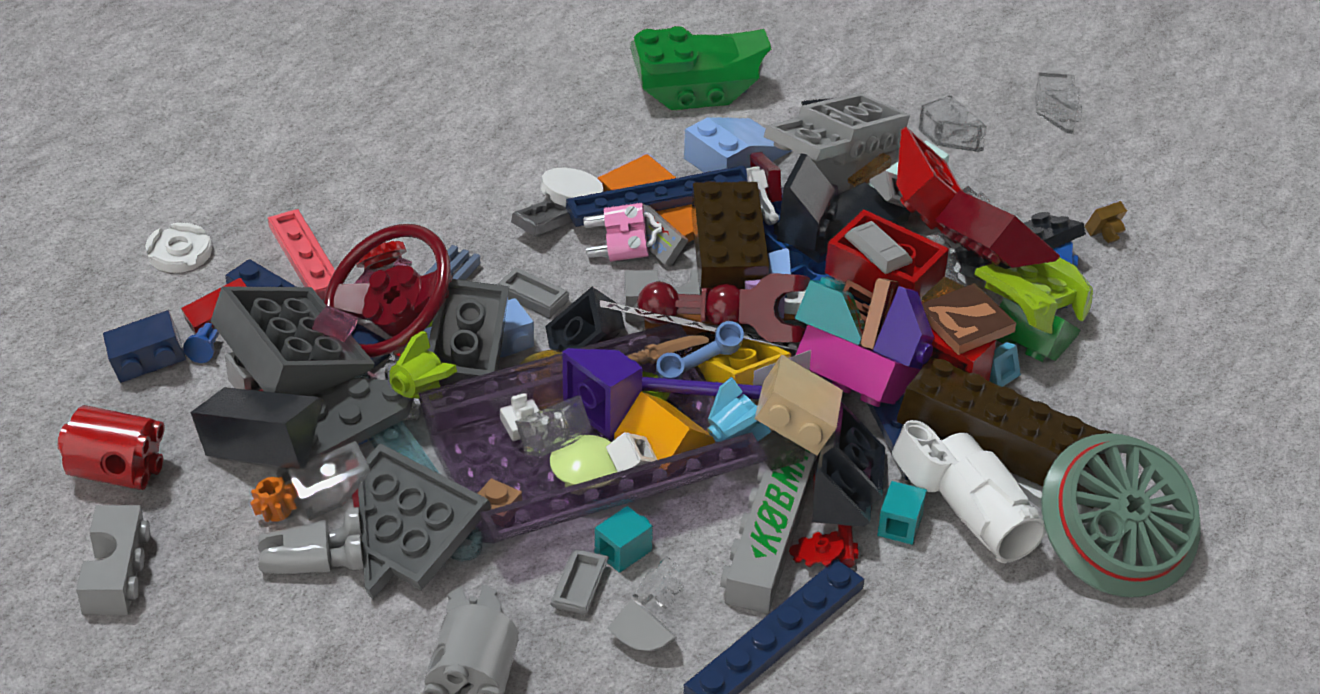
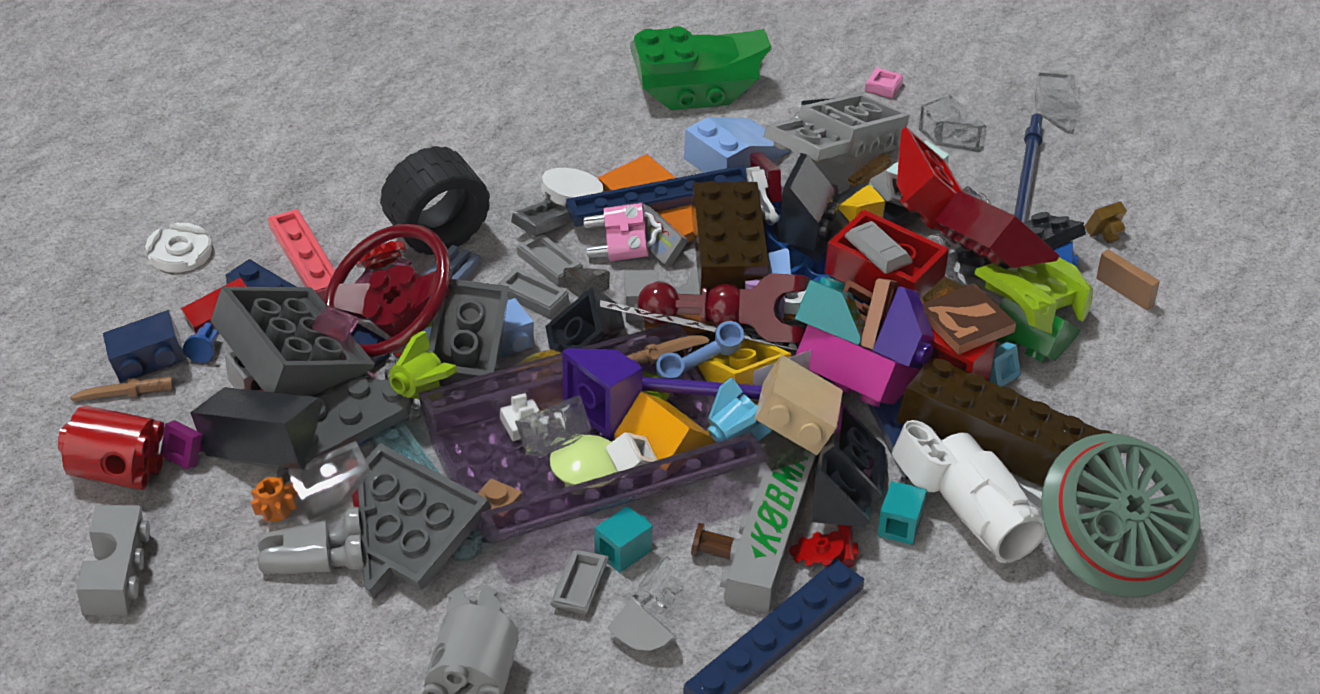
none -> medium nougat piece [70,376,173,401]
none -> magenta tile [160,420,204,469]
none -> black tyre [380,146,490,255]
none -> light grey tile [516,234,583,287]
none -> clear smoke slope [563,267,610,297]
none -> reddish brown piece [691,523,735,559]
none -> yellow slope [839,185,885,222]
none -> bright pink tile [865,68,903,99]
none -> dark blue bar [1014,113,1043,223]
none -> medium nougat tile [1096,249,1160,310]

